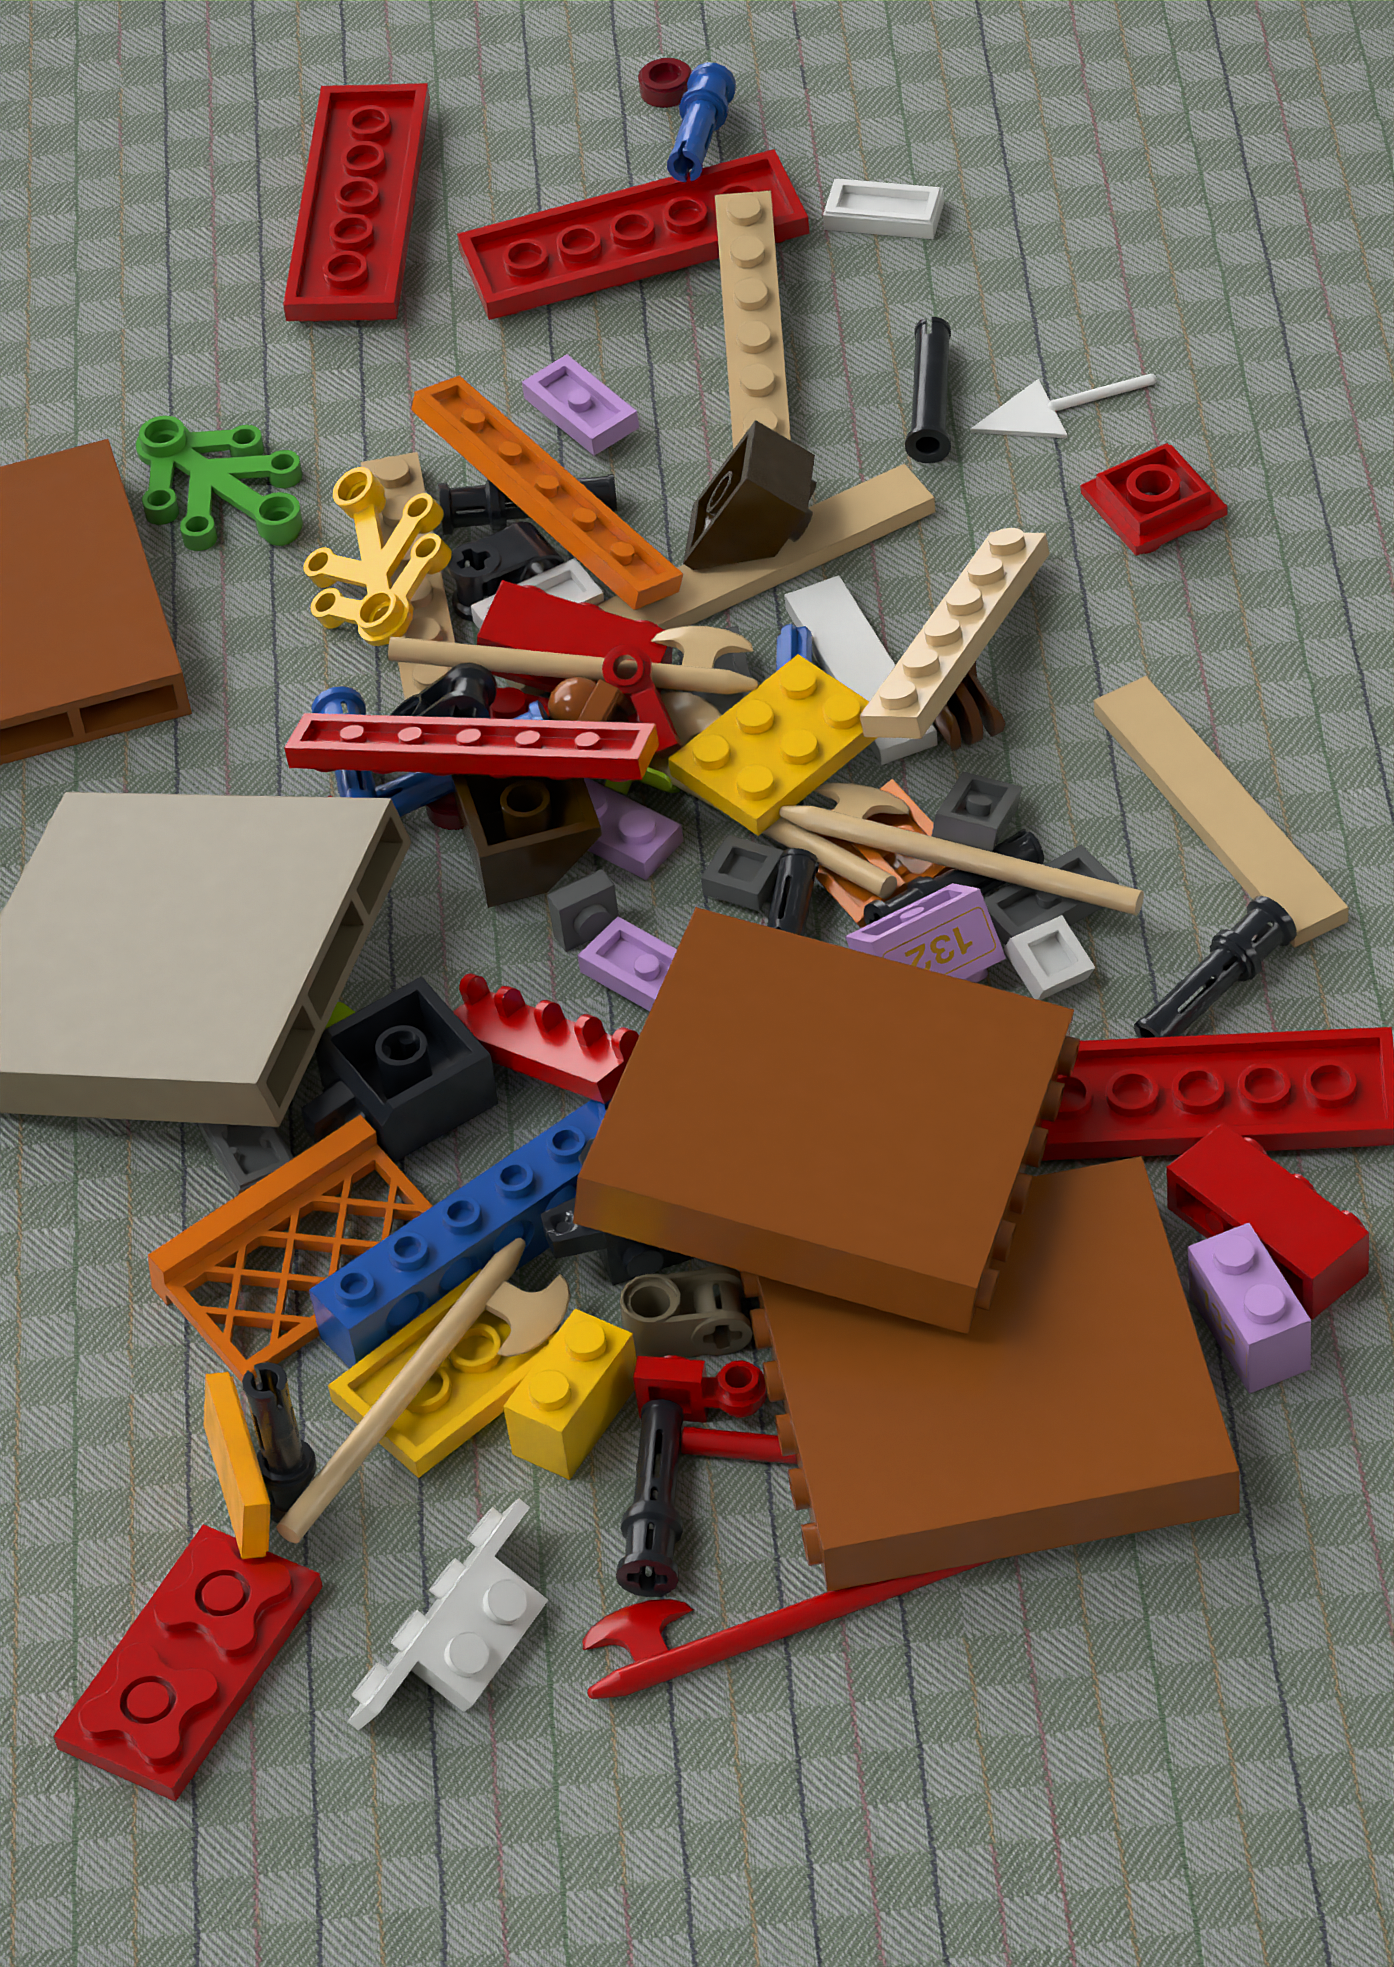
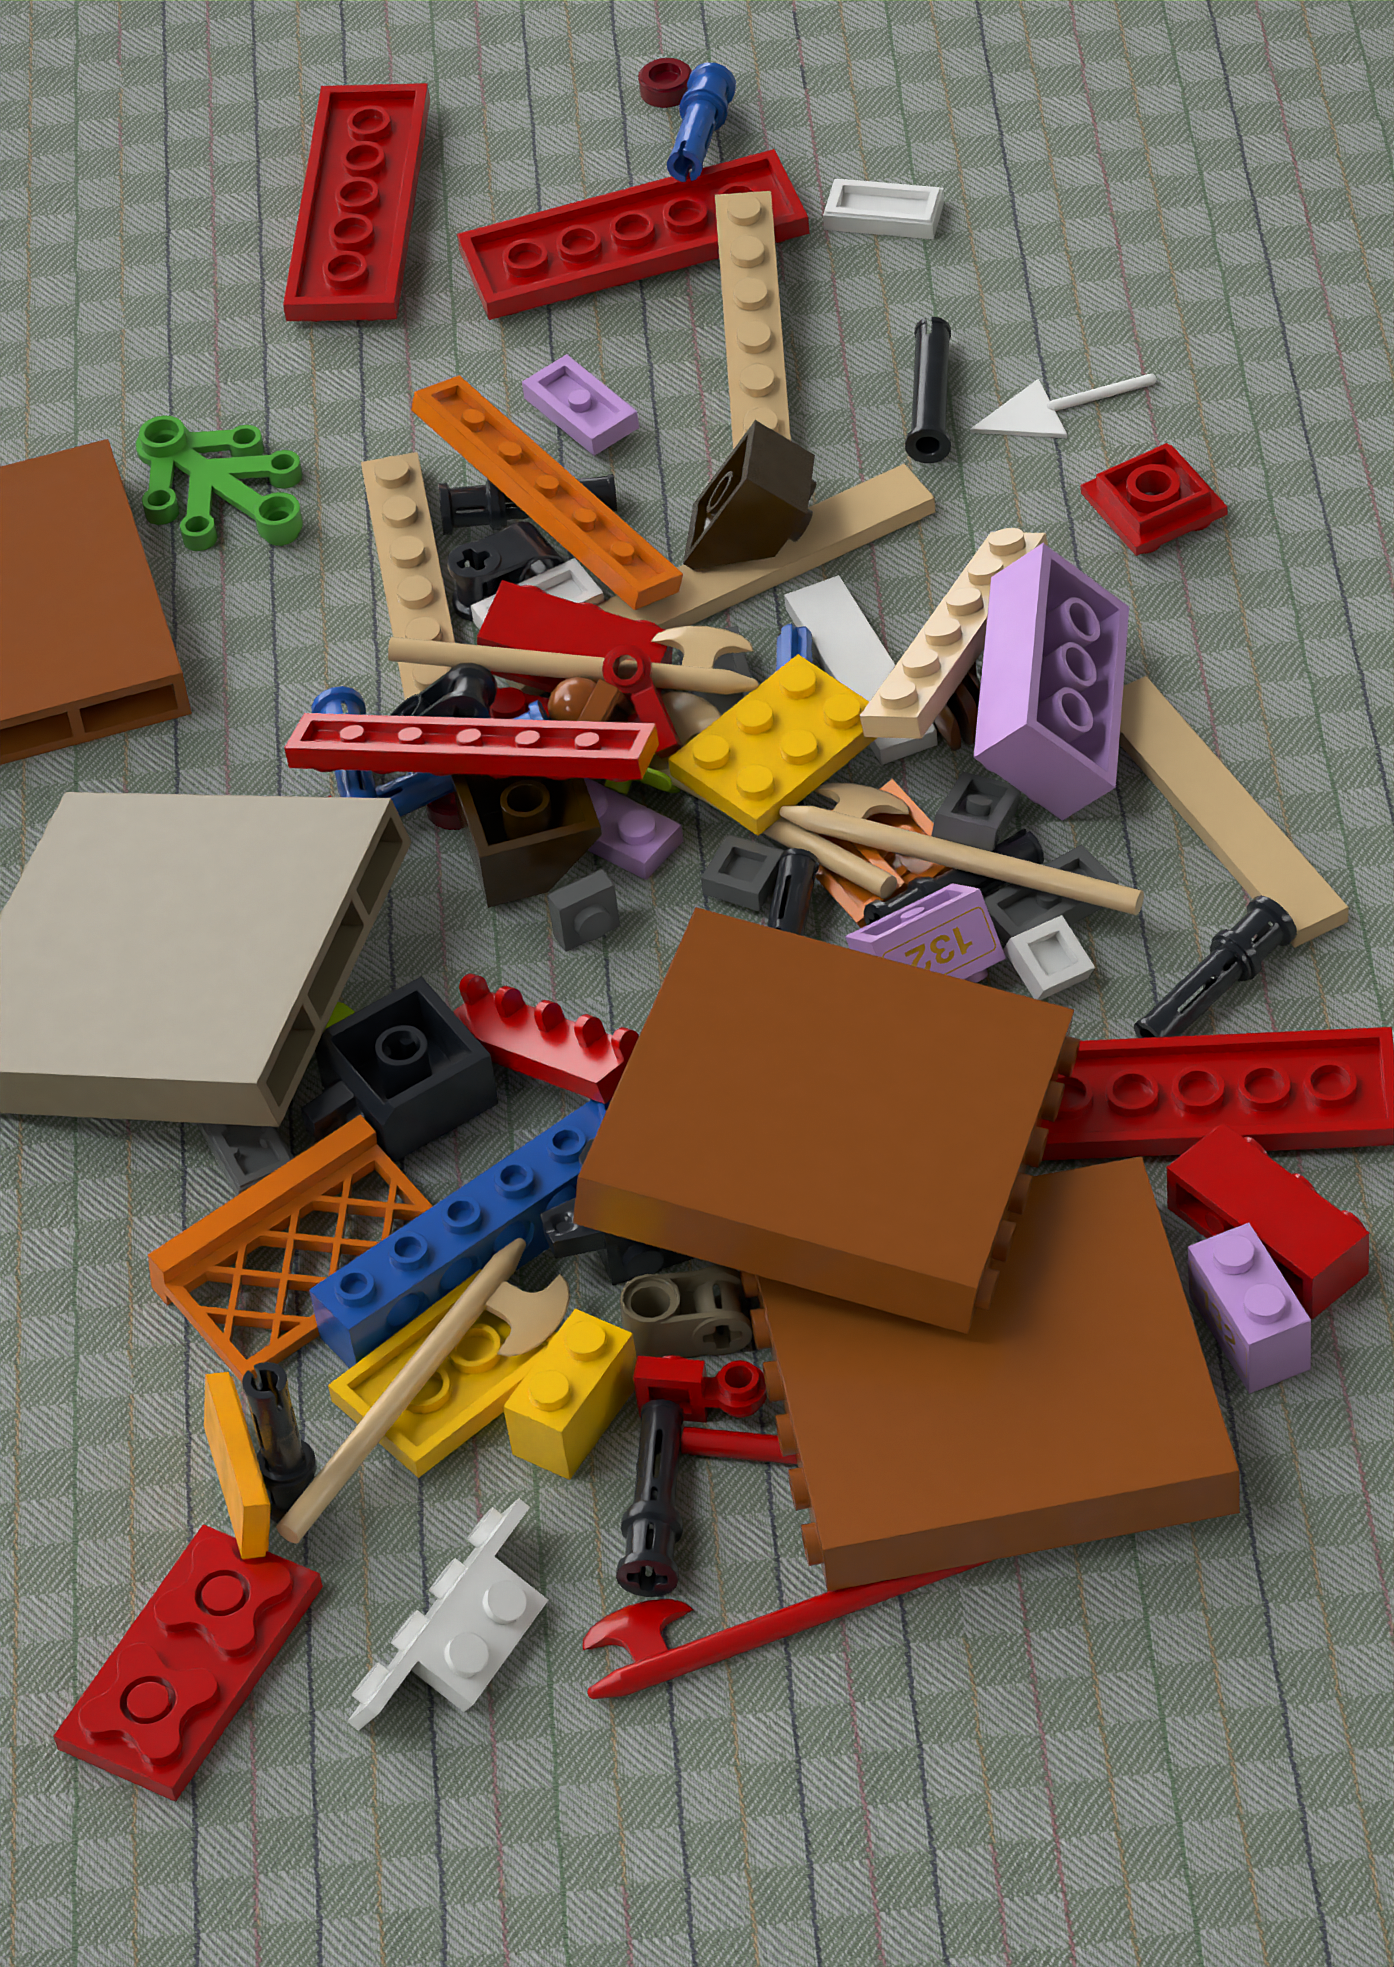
yellow plant [303,467,452,646] -> none
lavender plate [578,917,677,1012] -> none
none -> lavender brick [973,543,1129,821]

